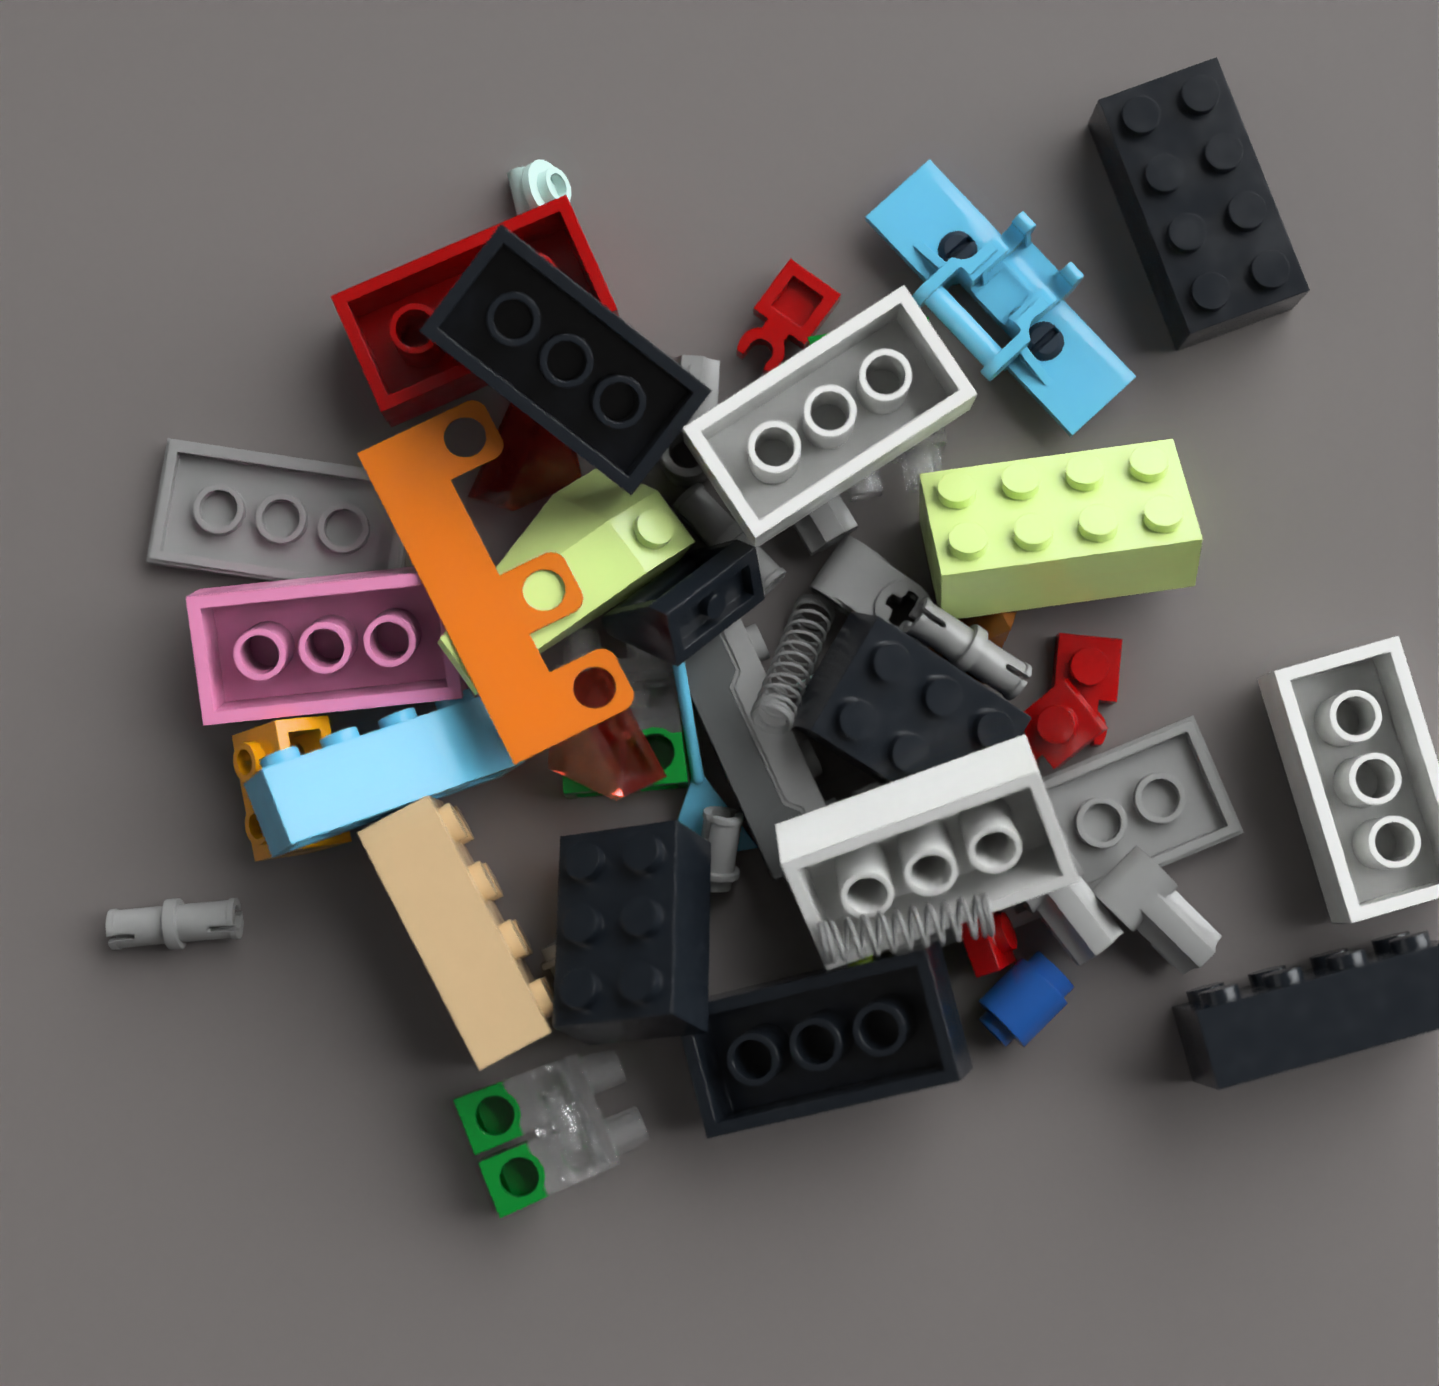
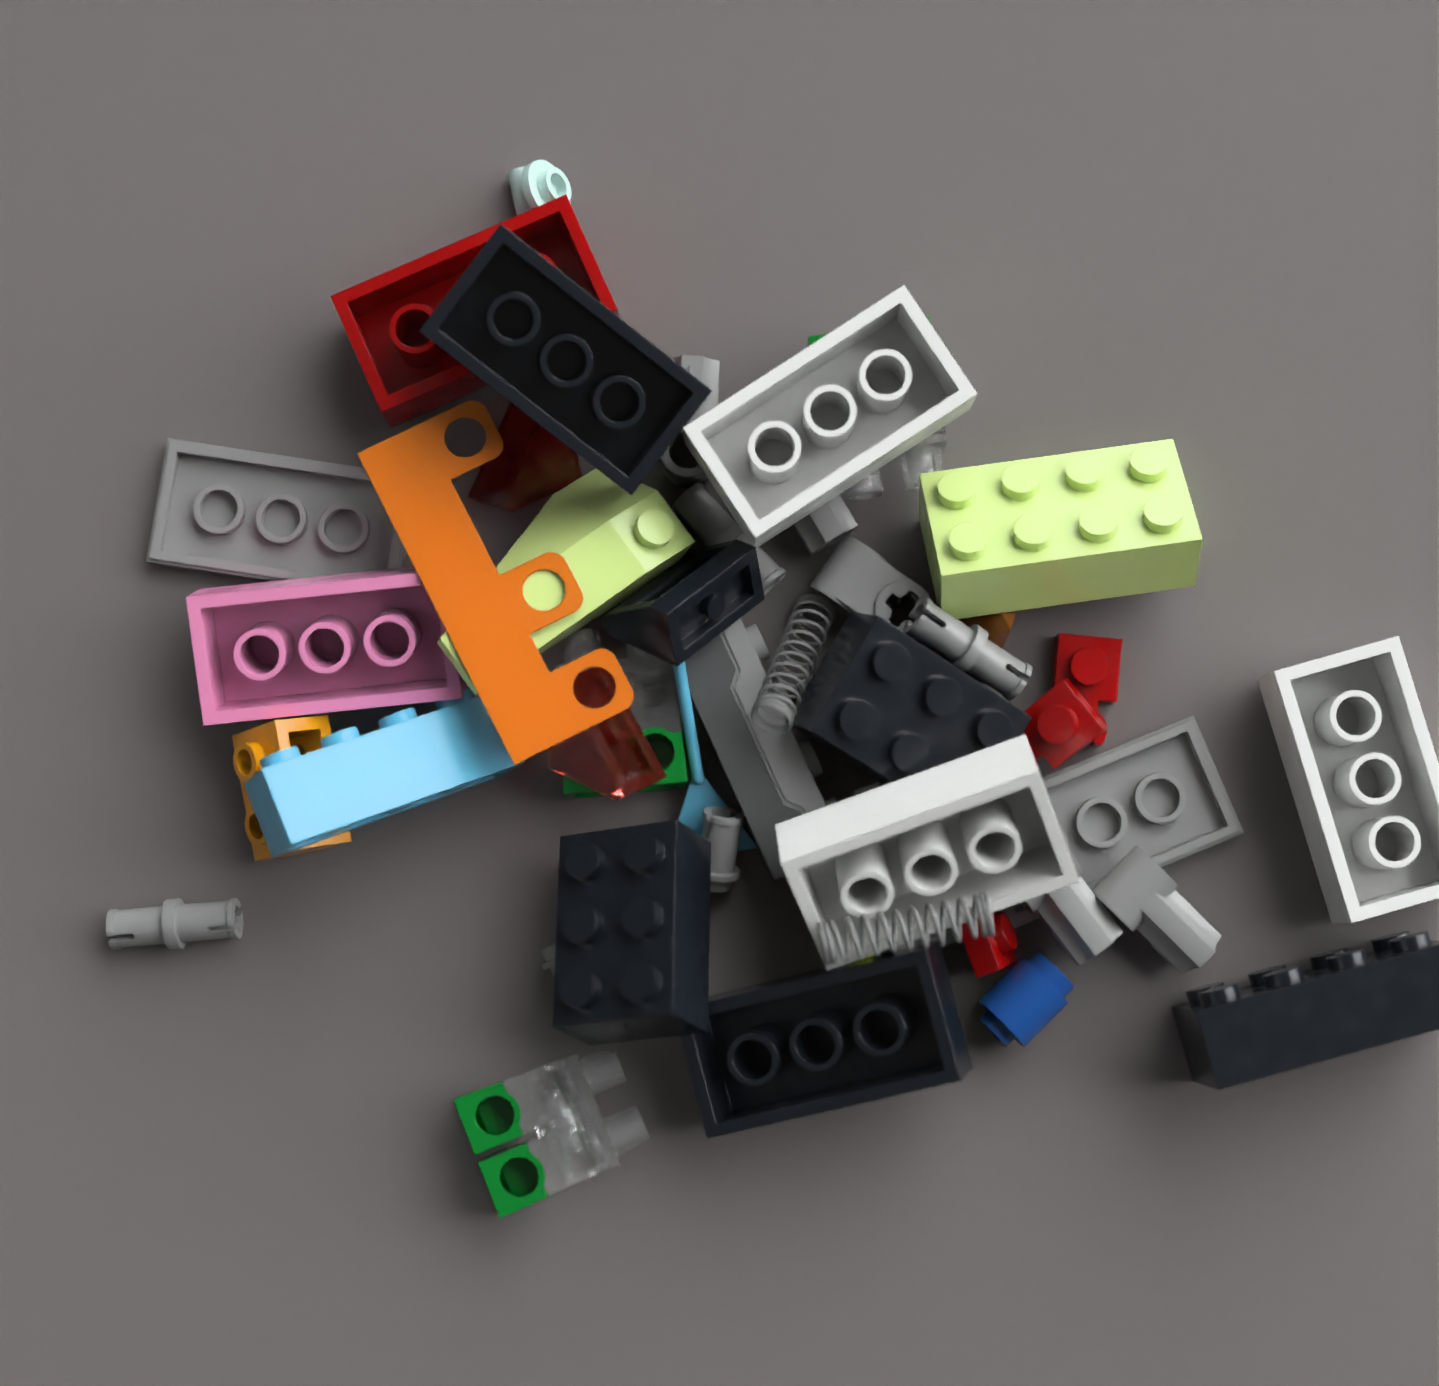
tan brick [357,795,556,1071] -> none
red plate [737,258,841,375] -> none
medium azure piece [865,159,1136,437] -> none
black brick [1087,57,1310,352] -> none

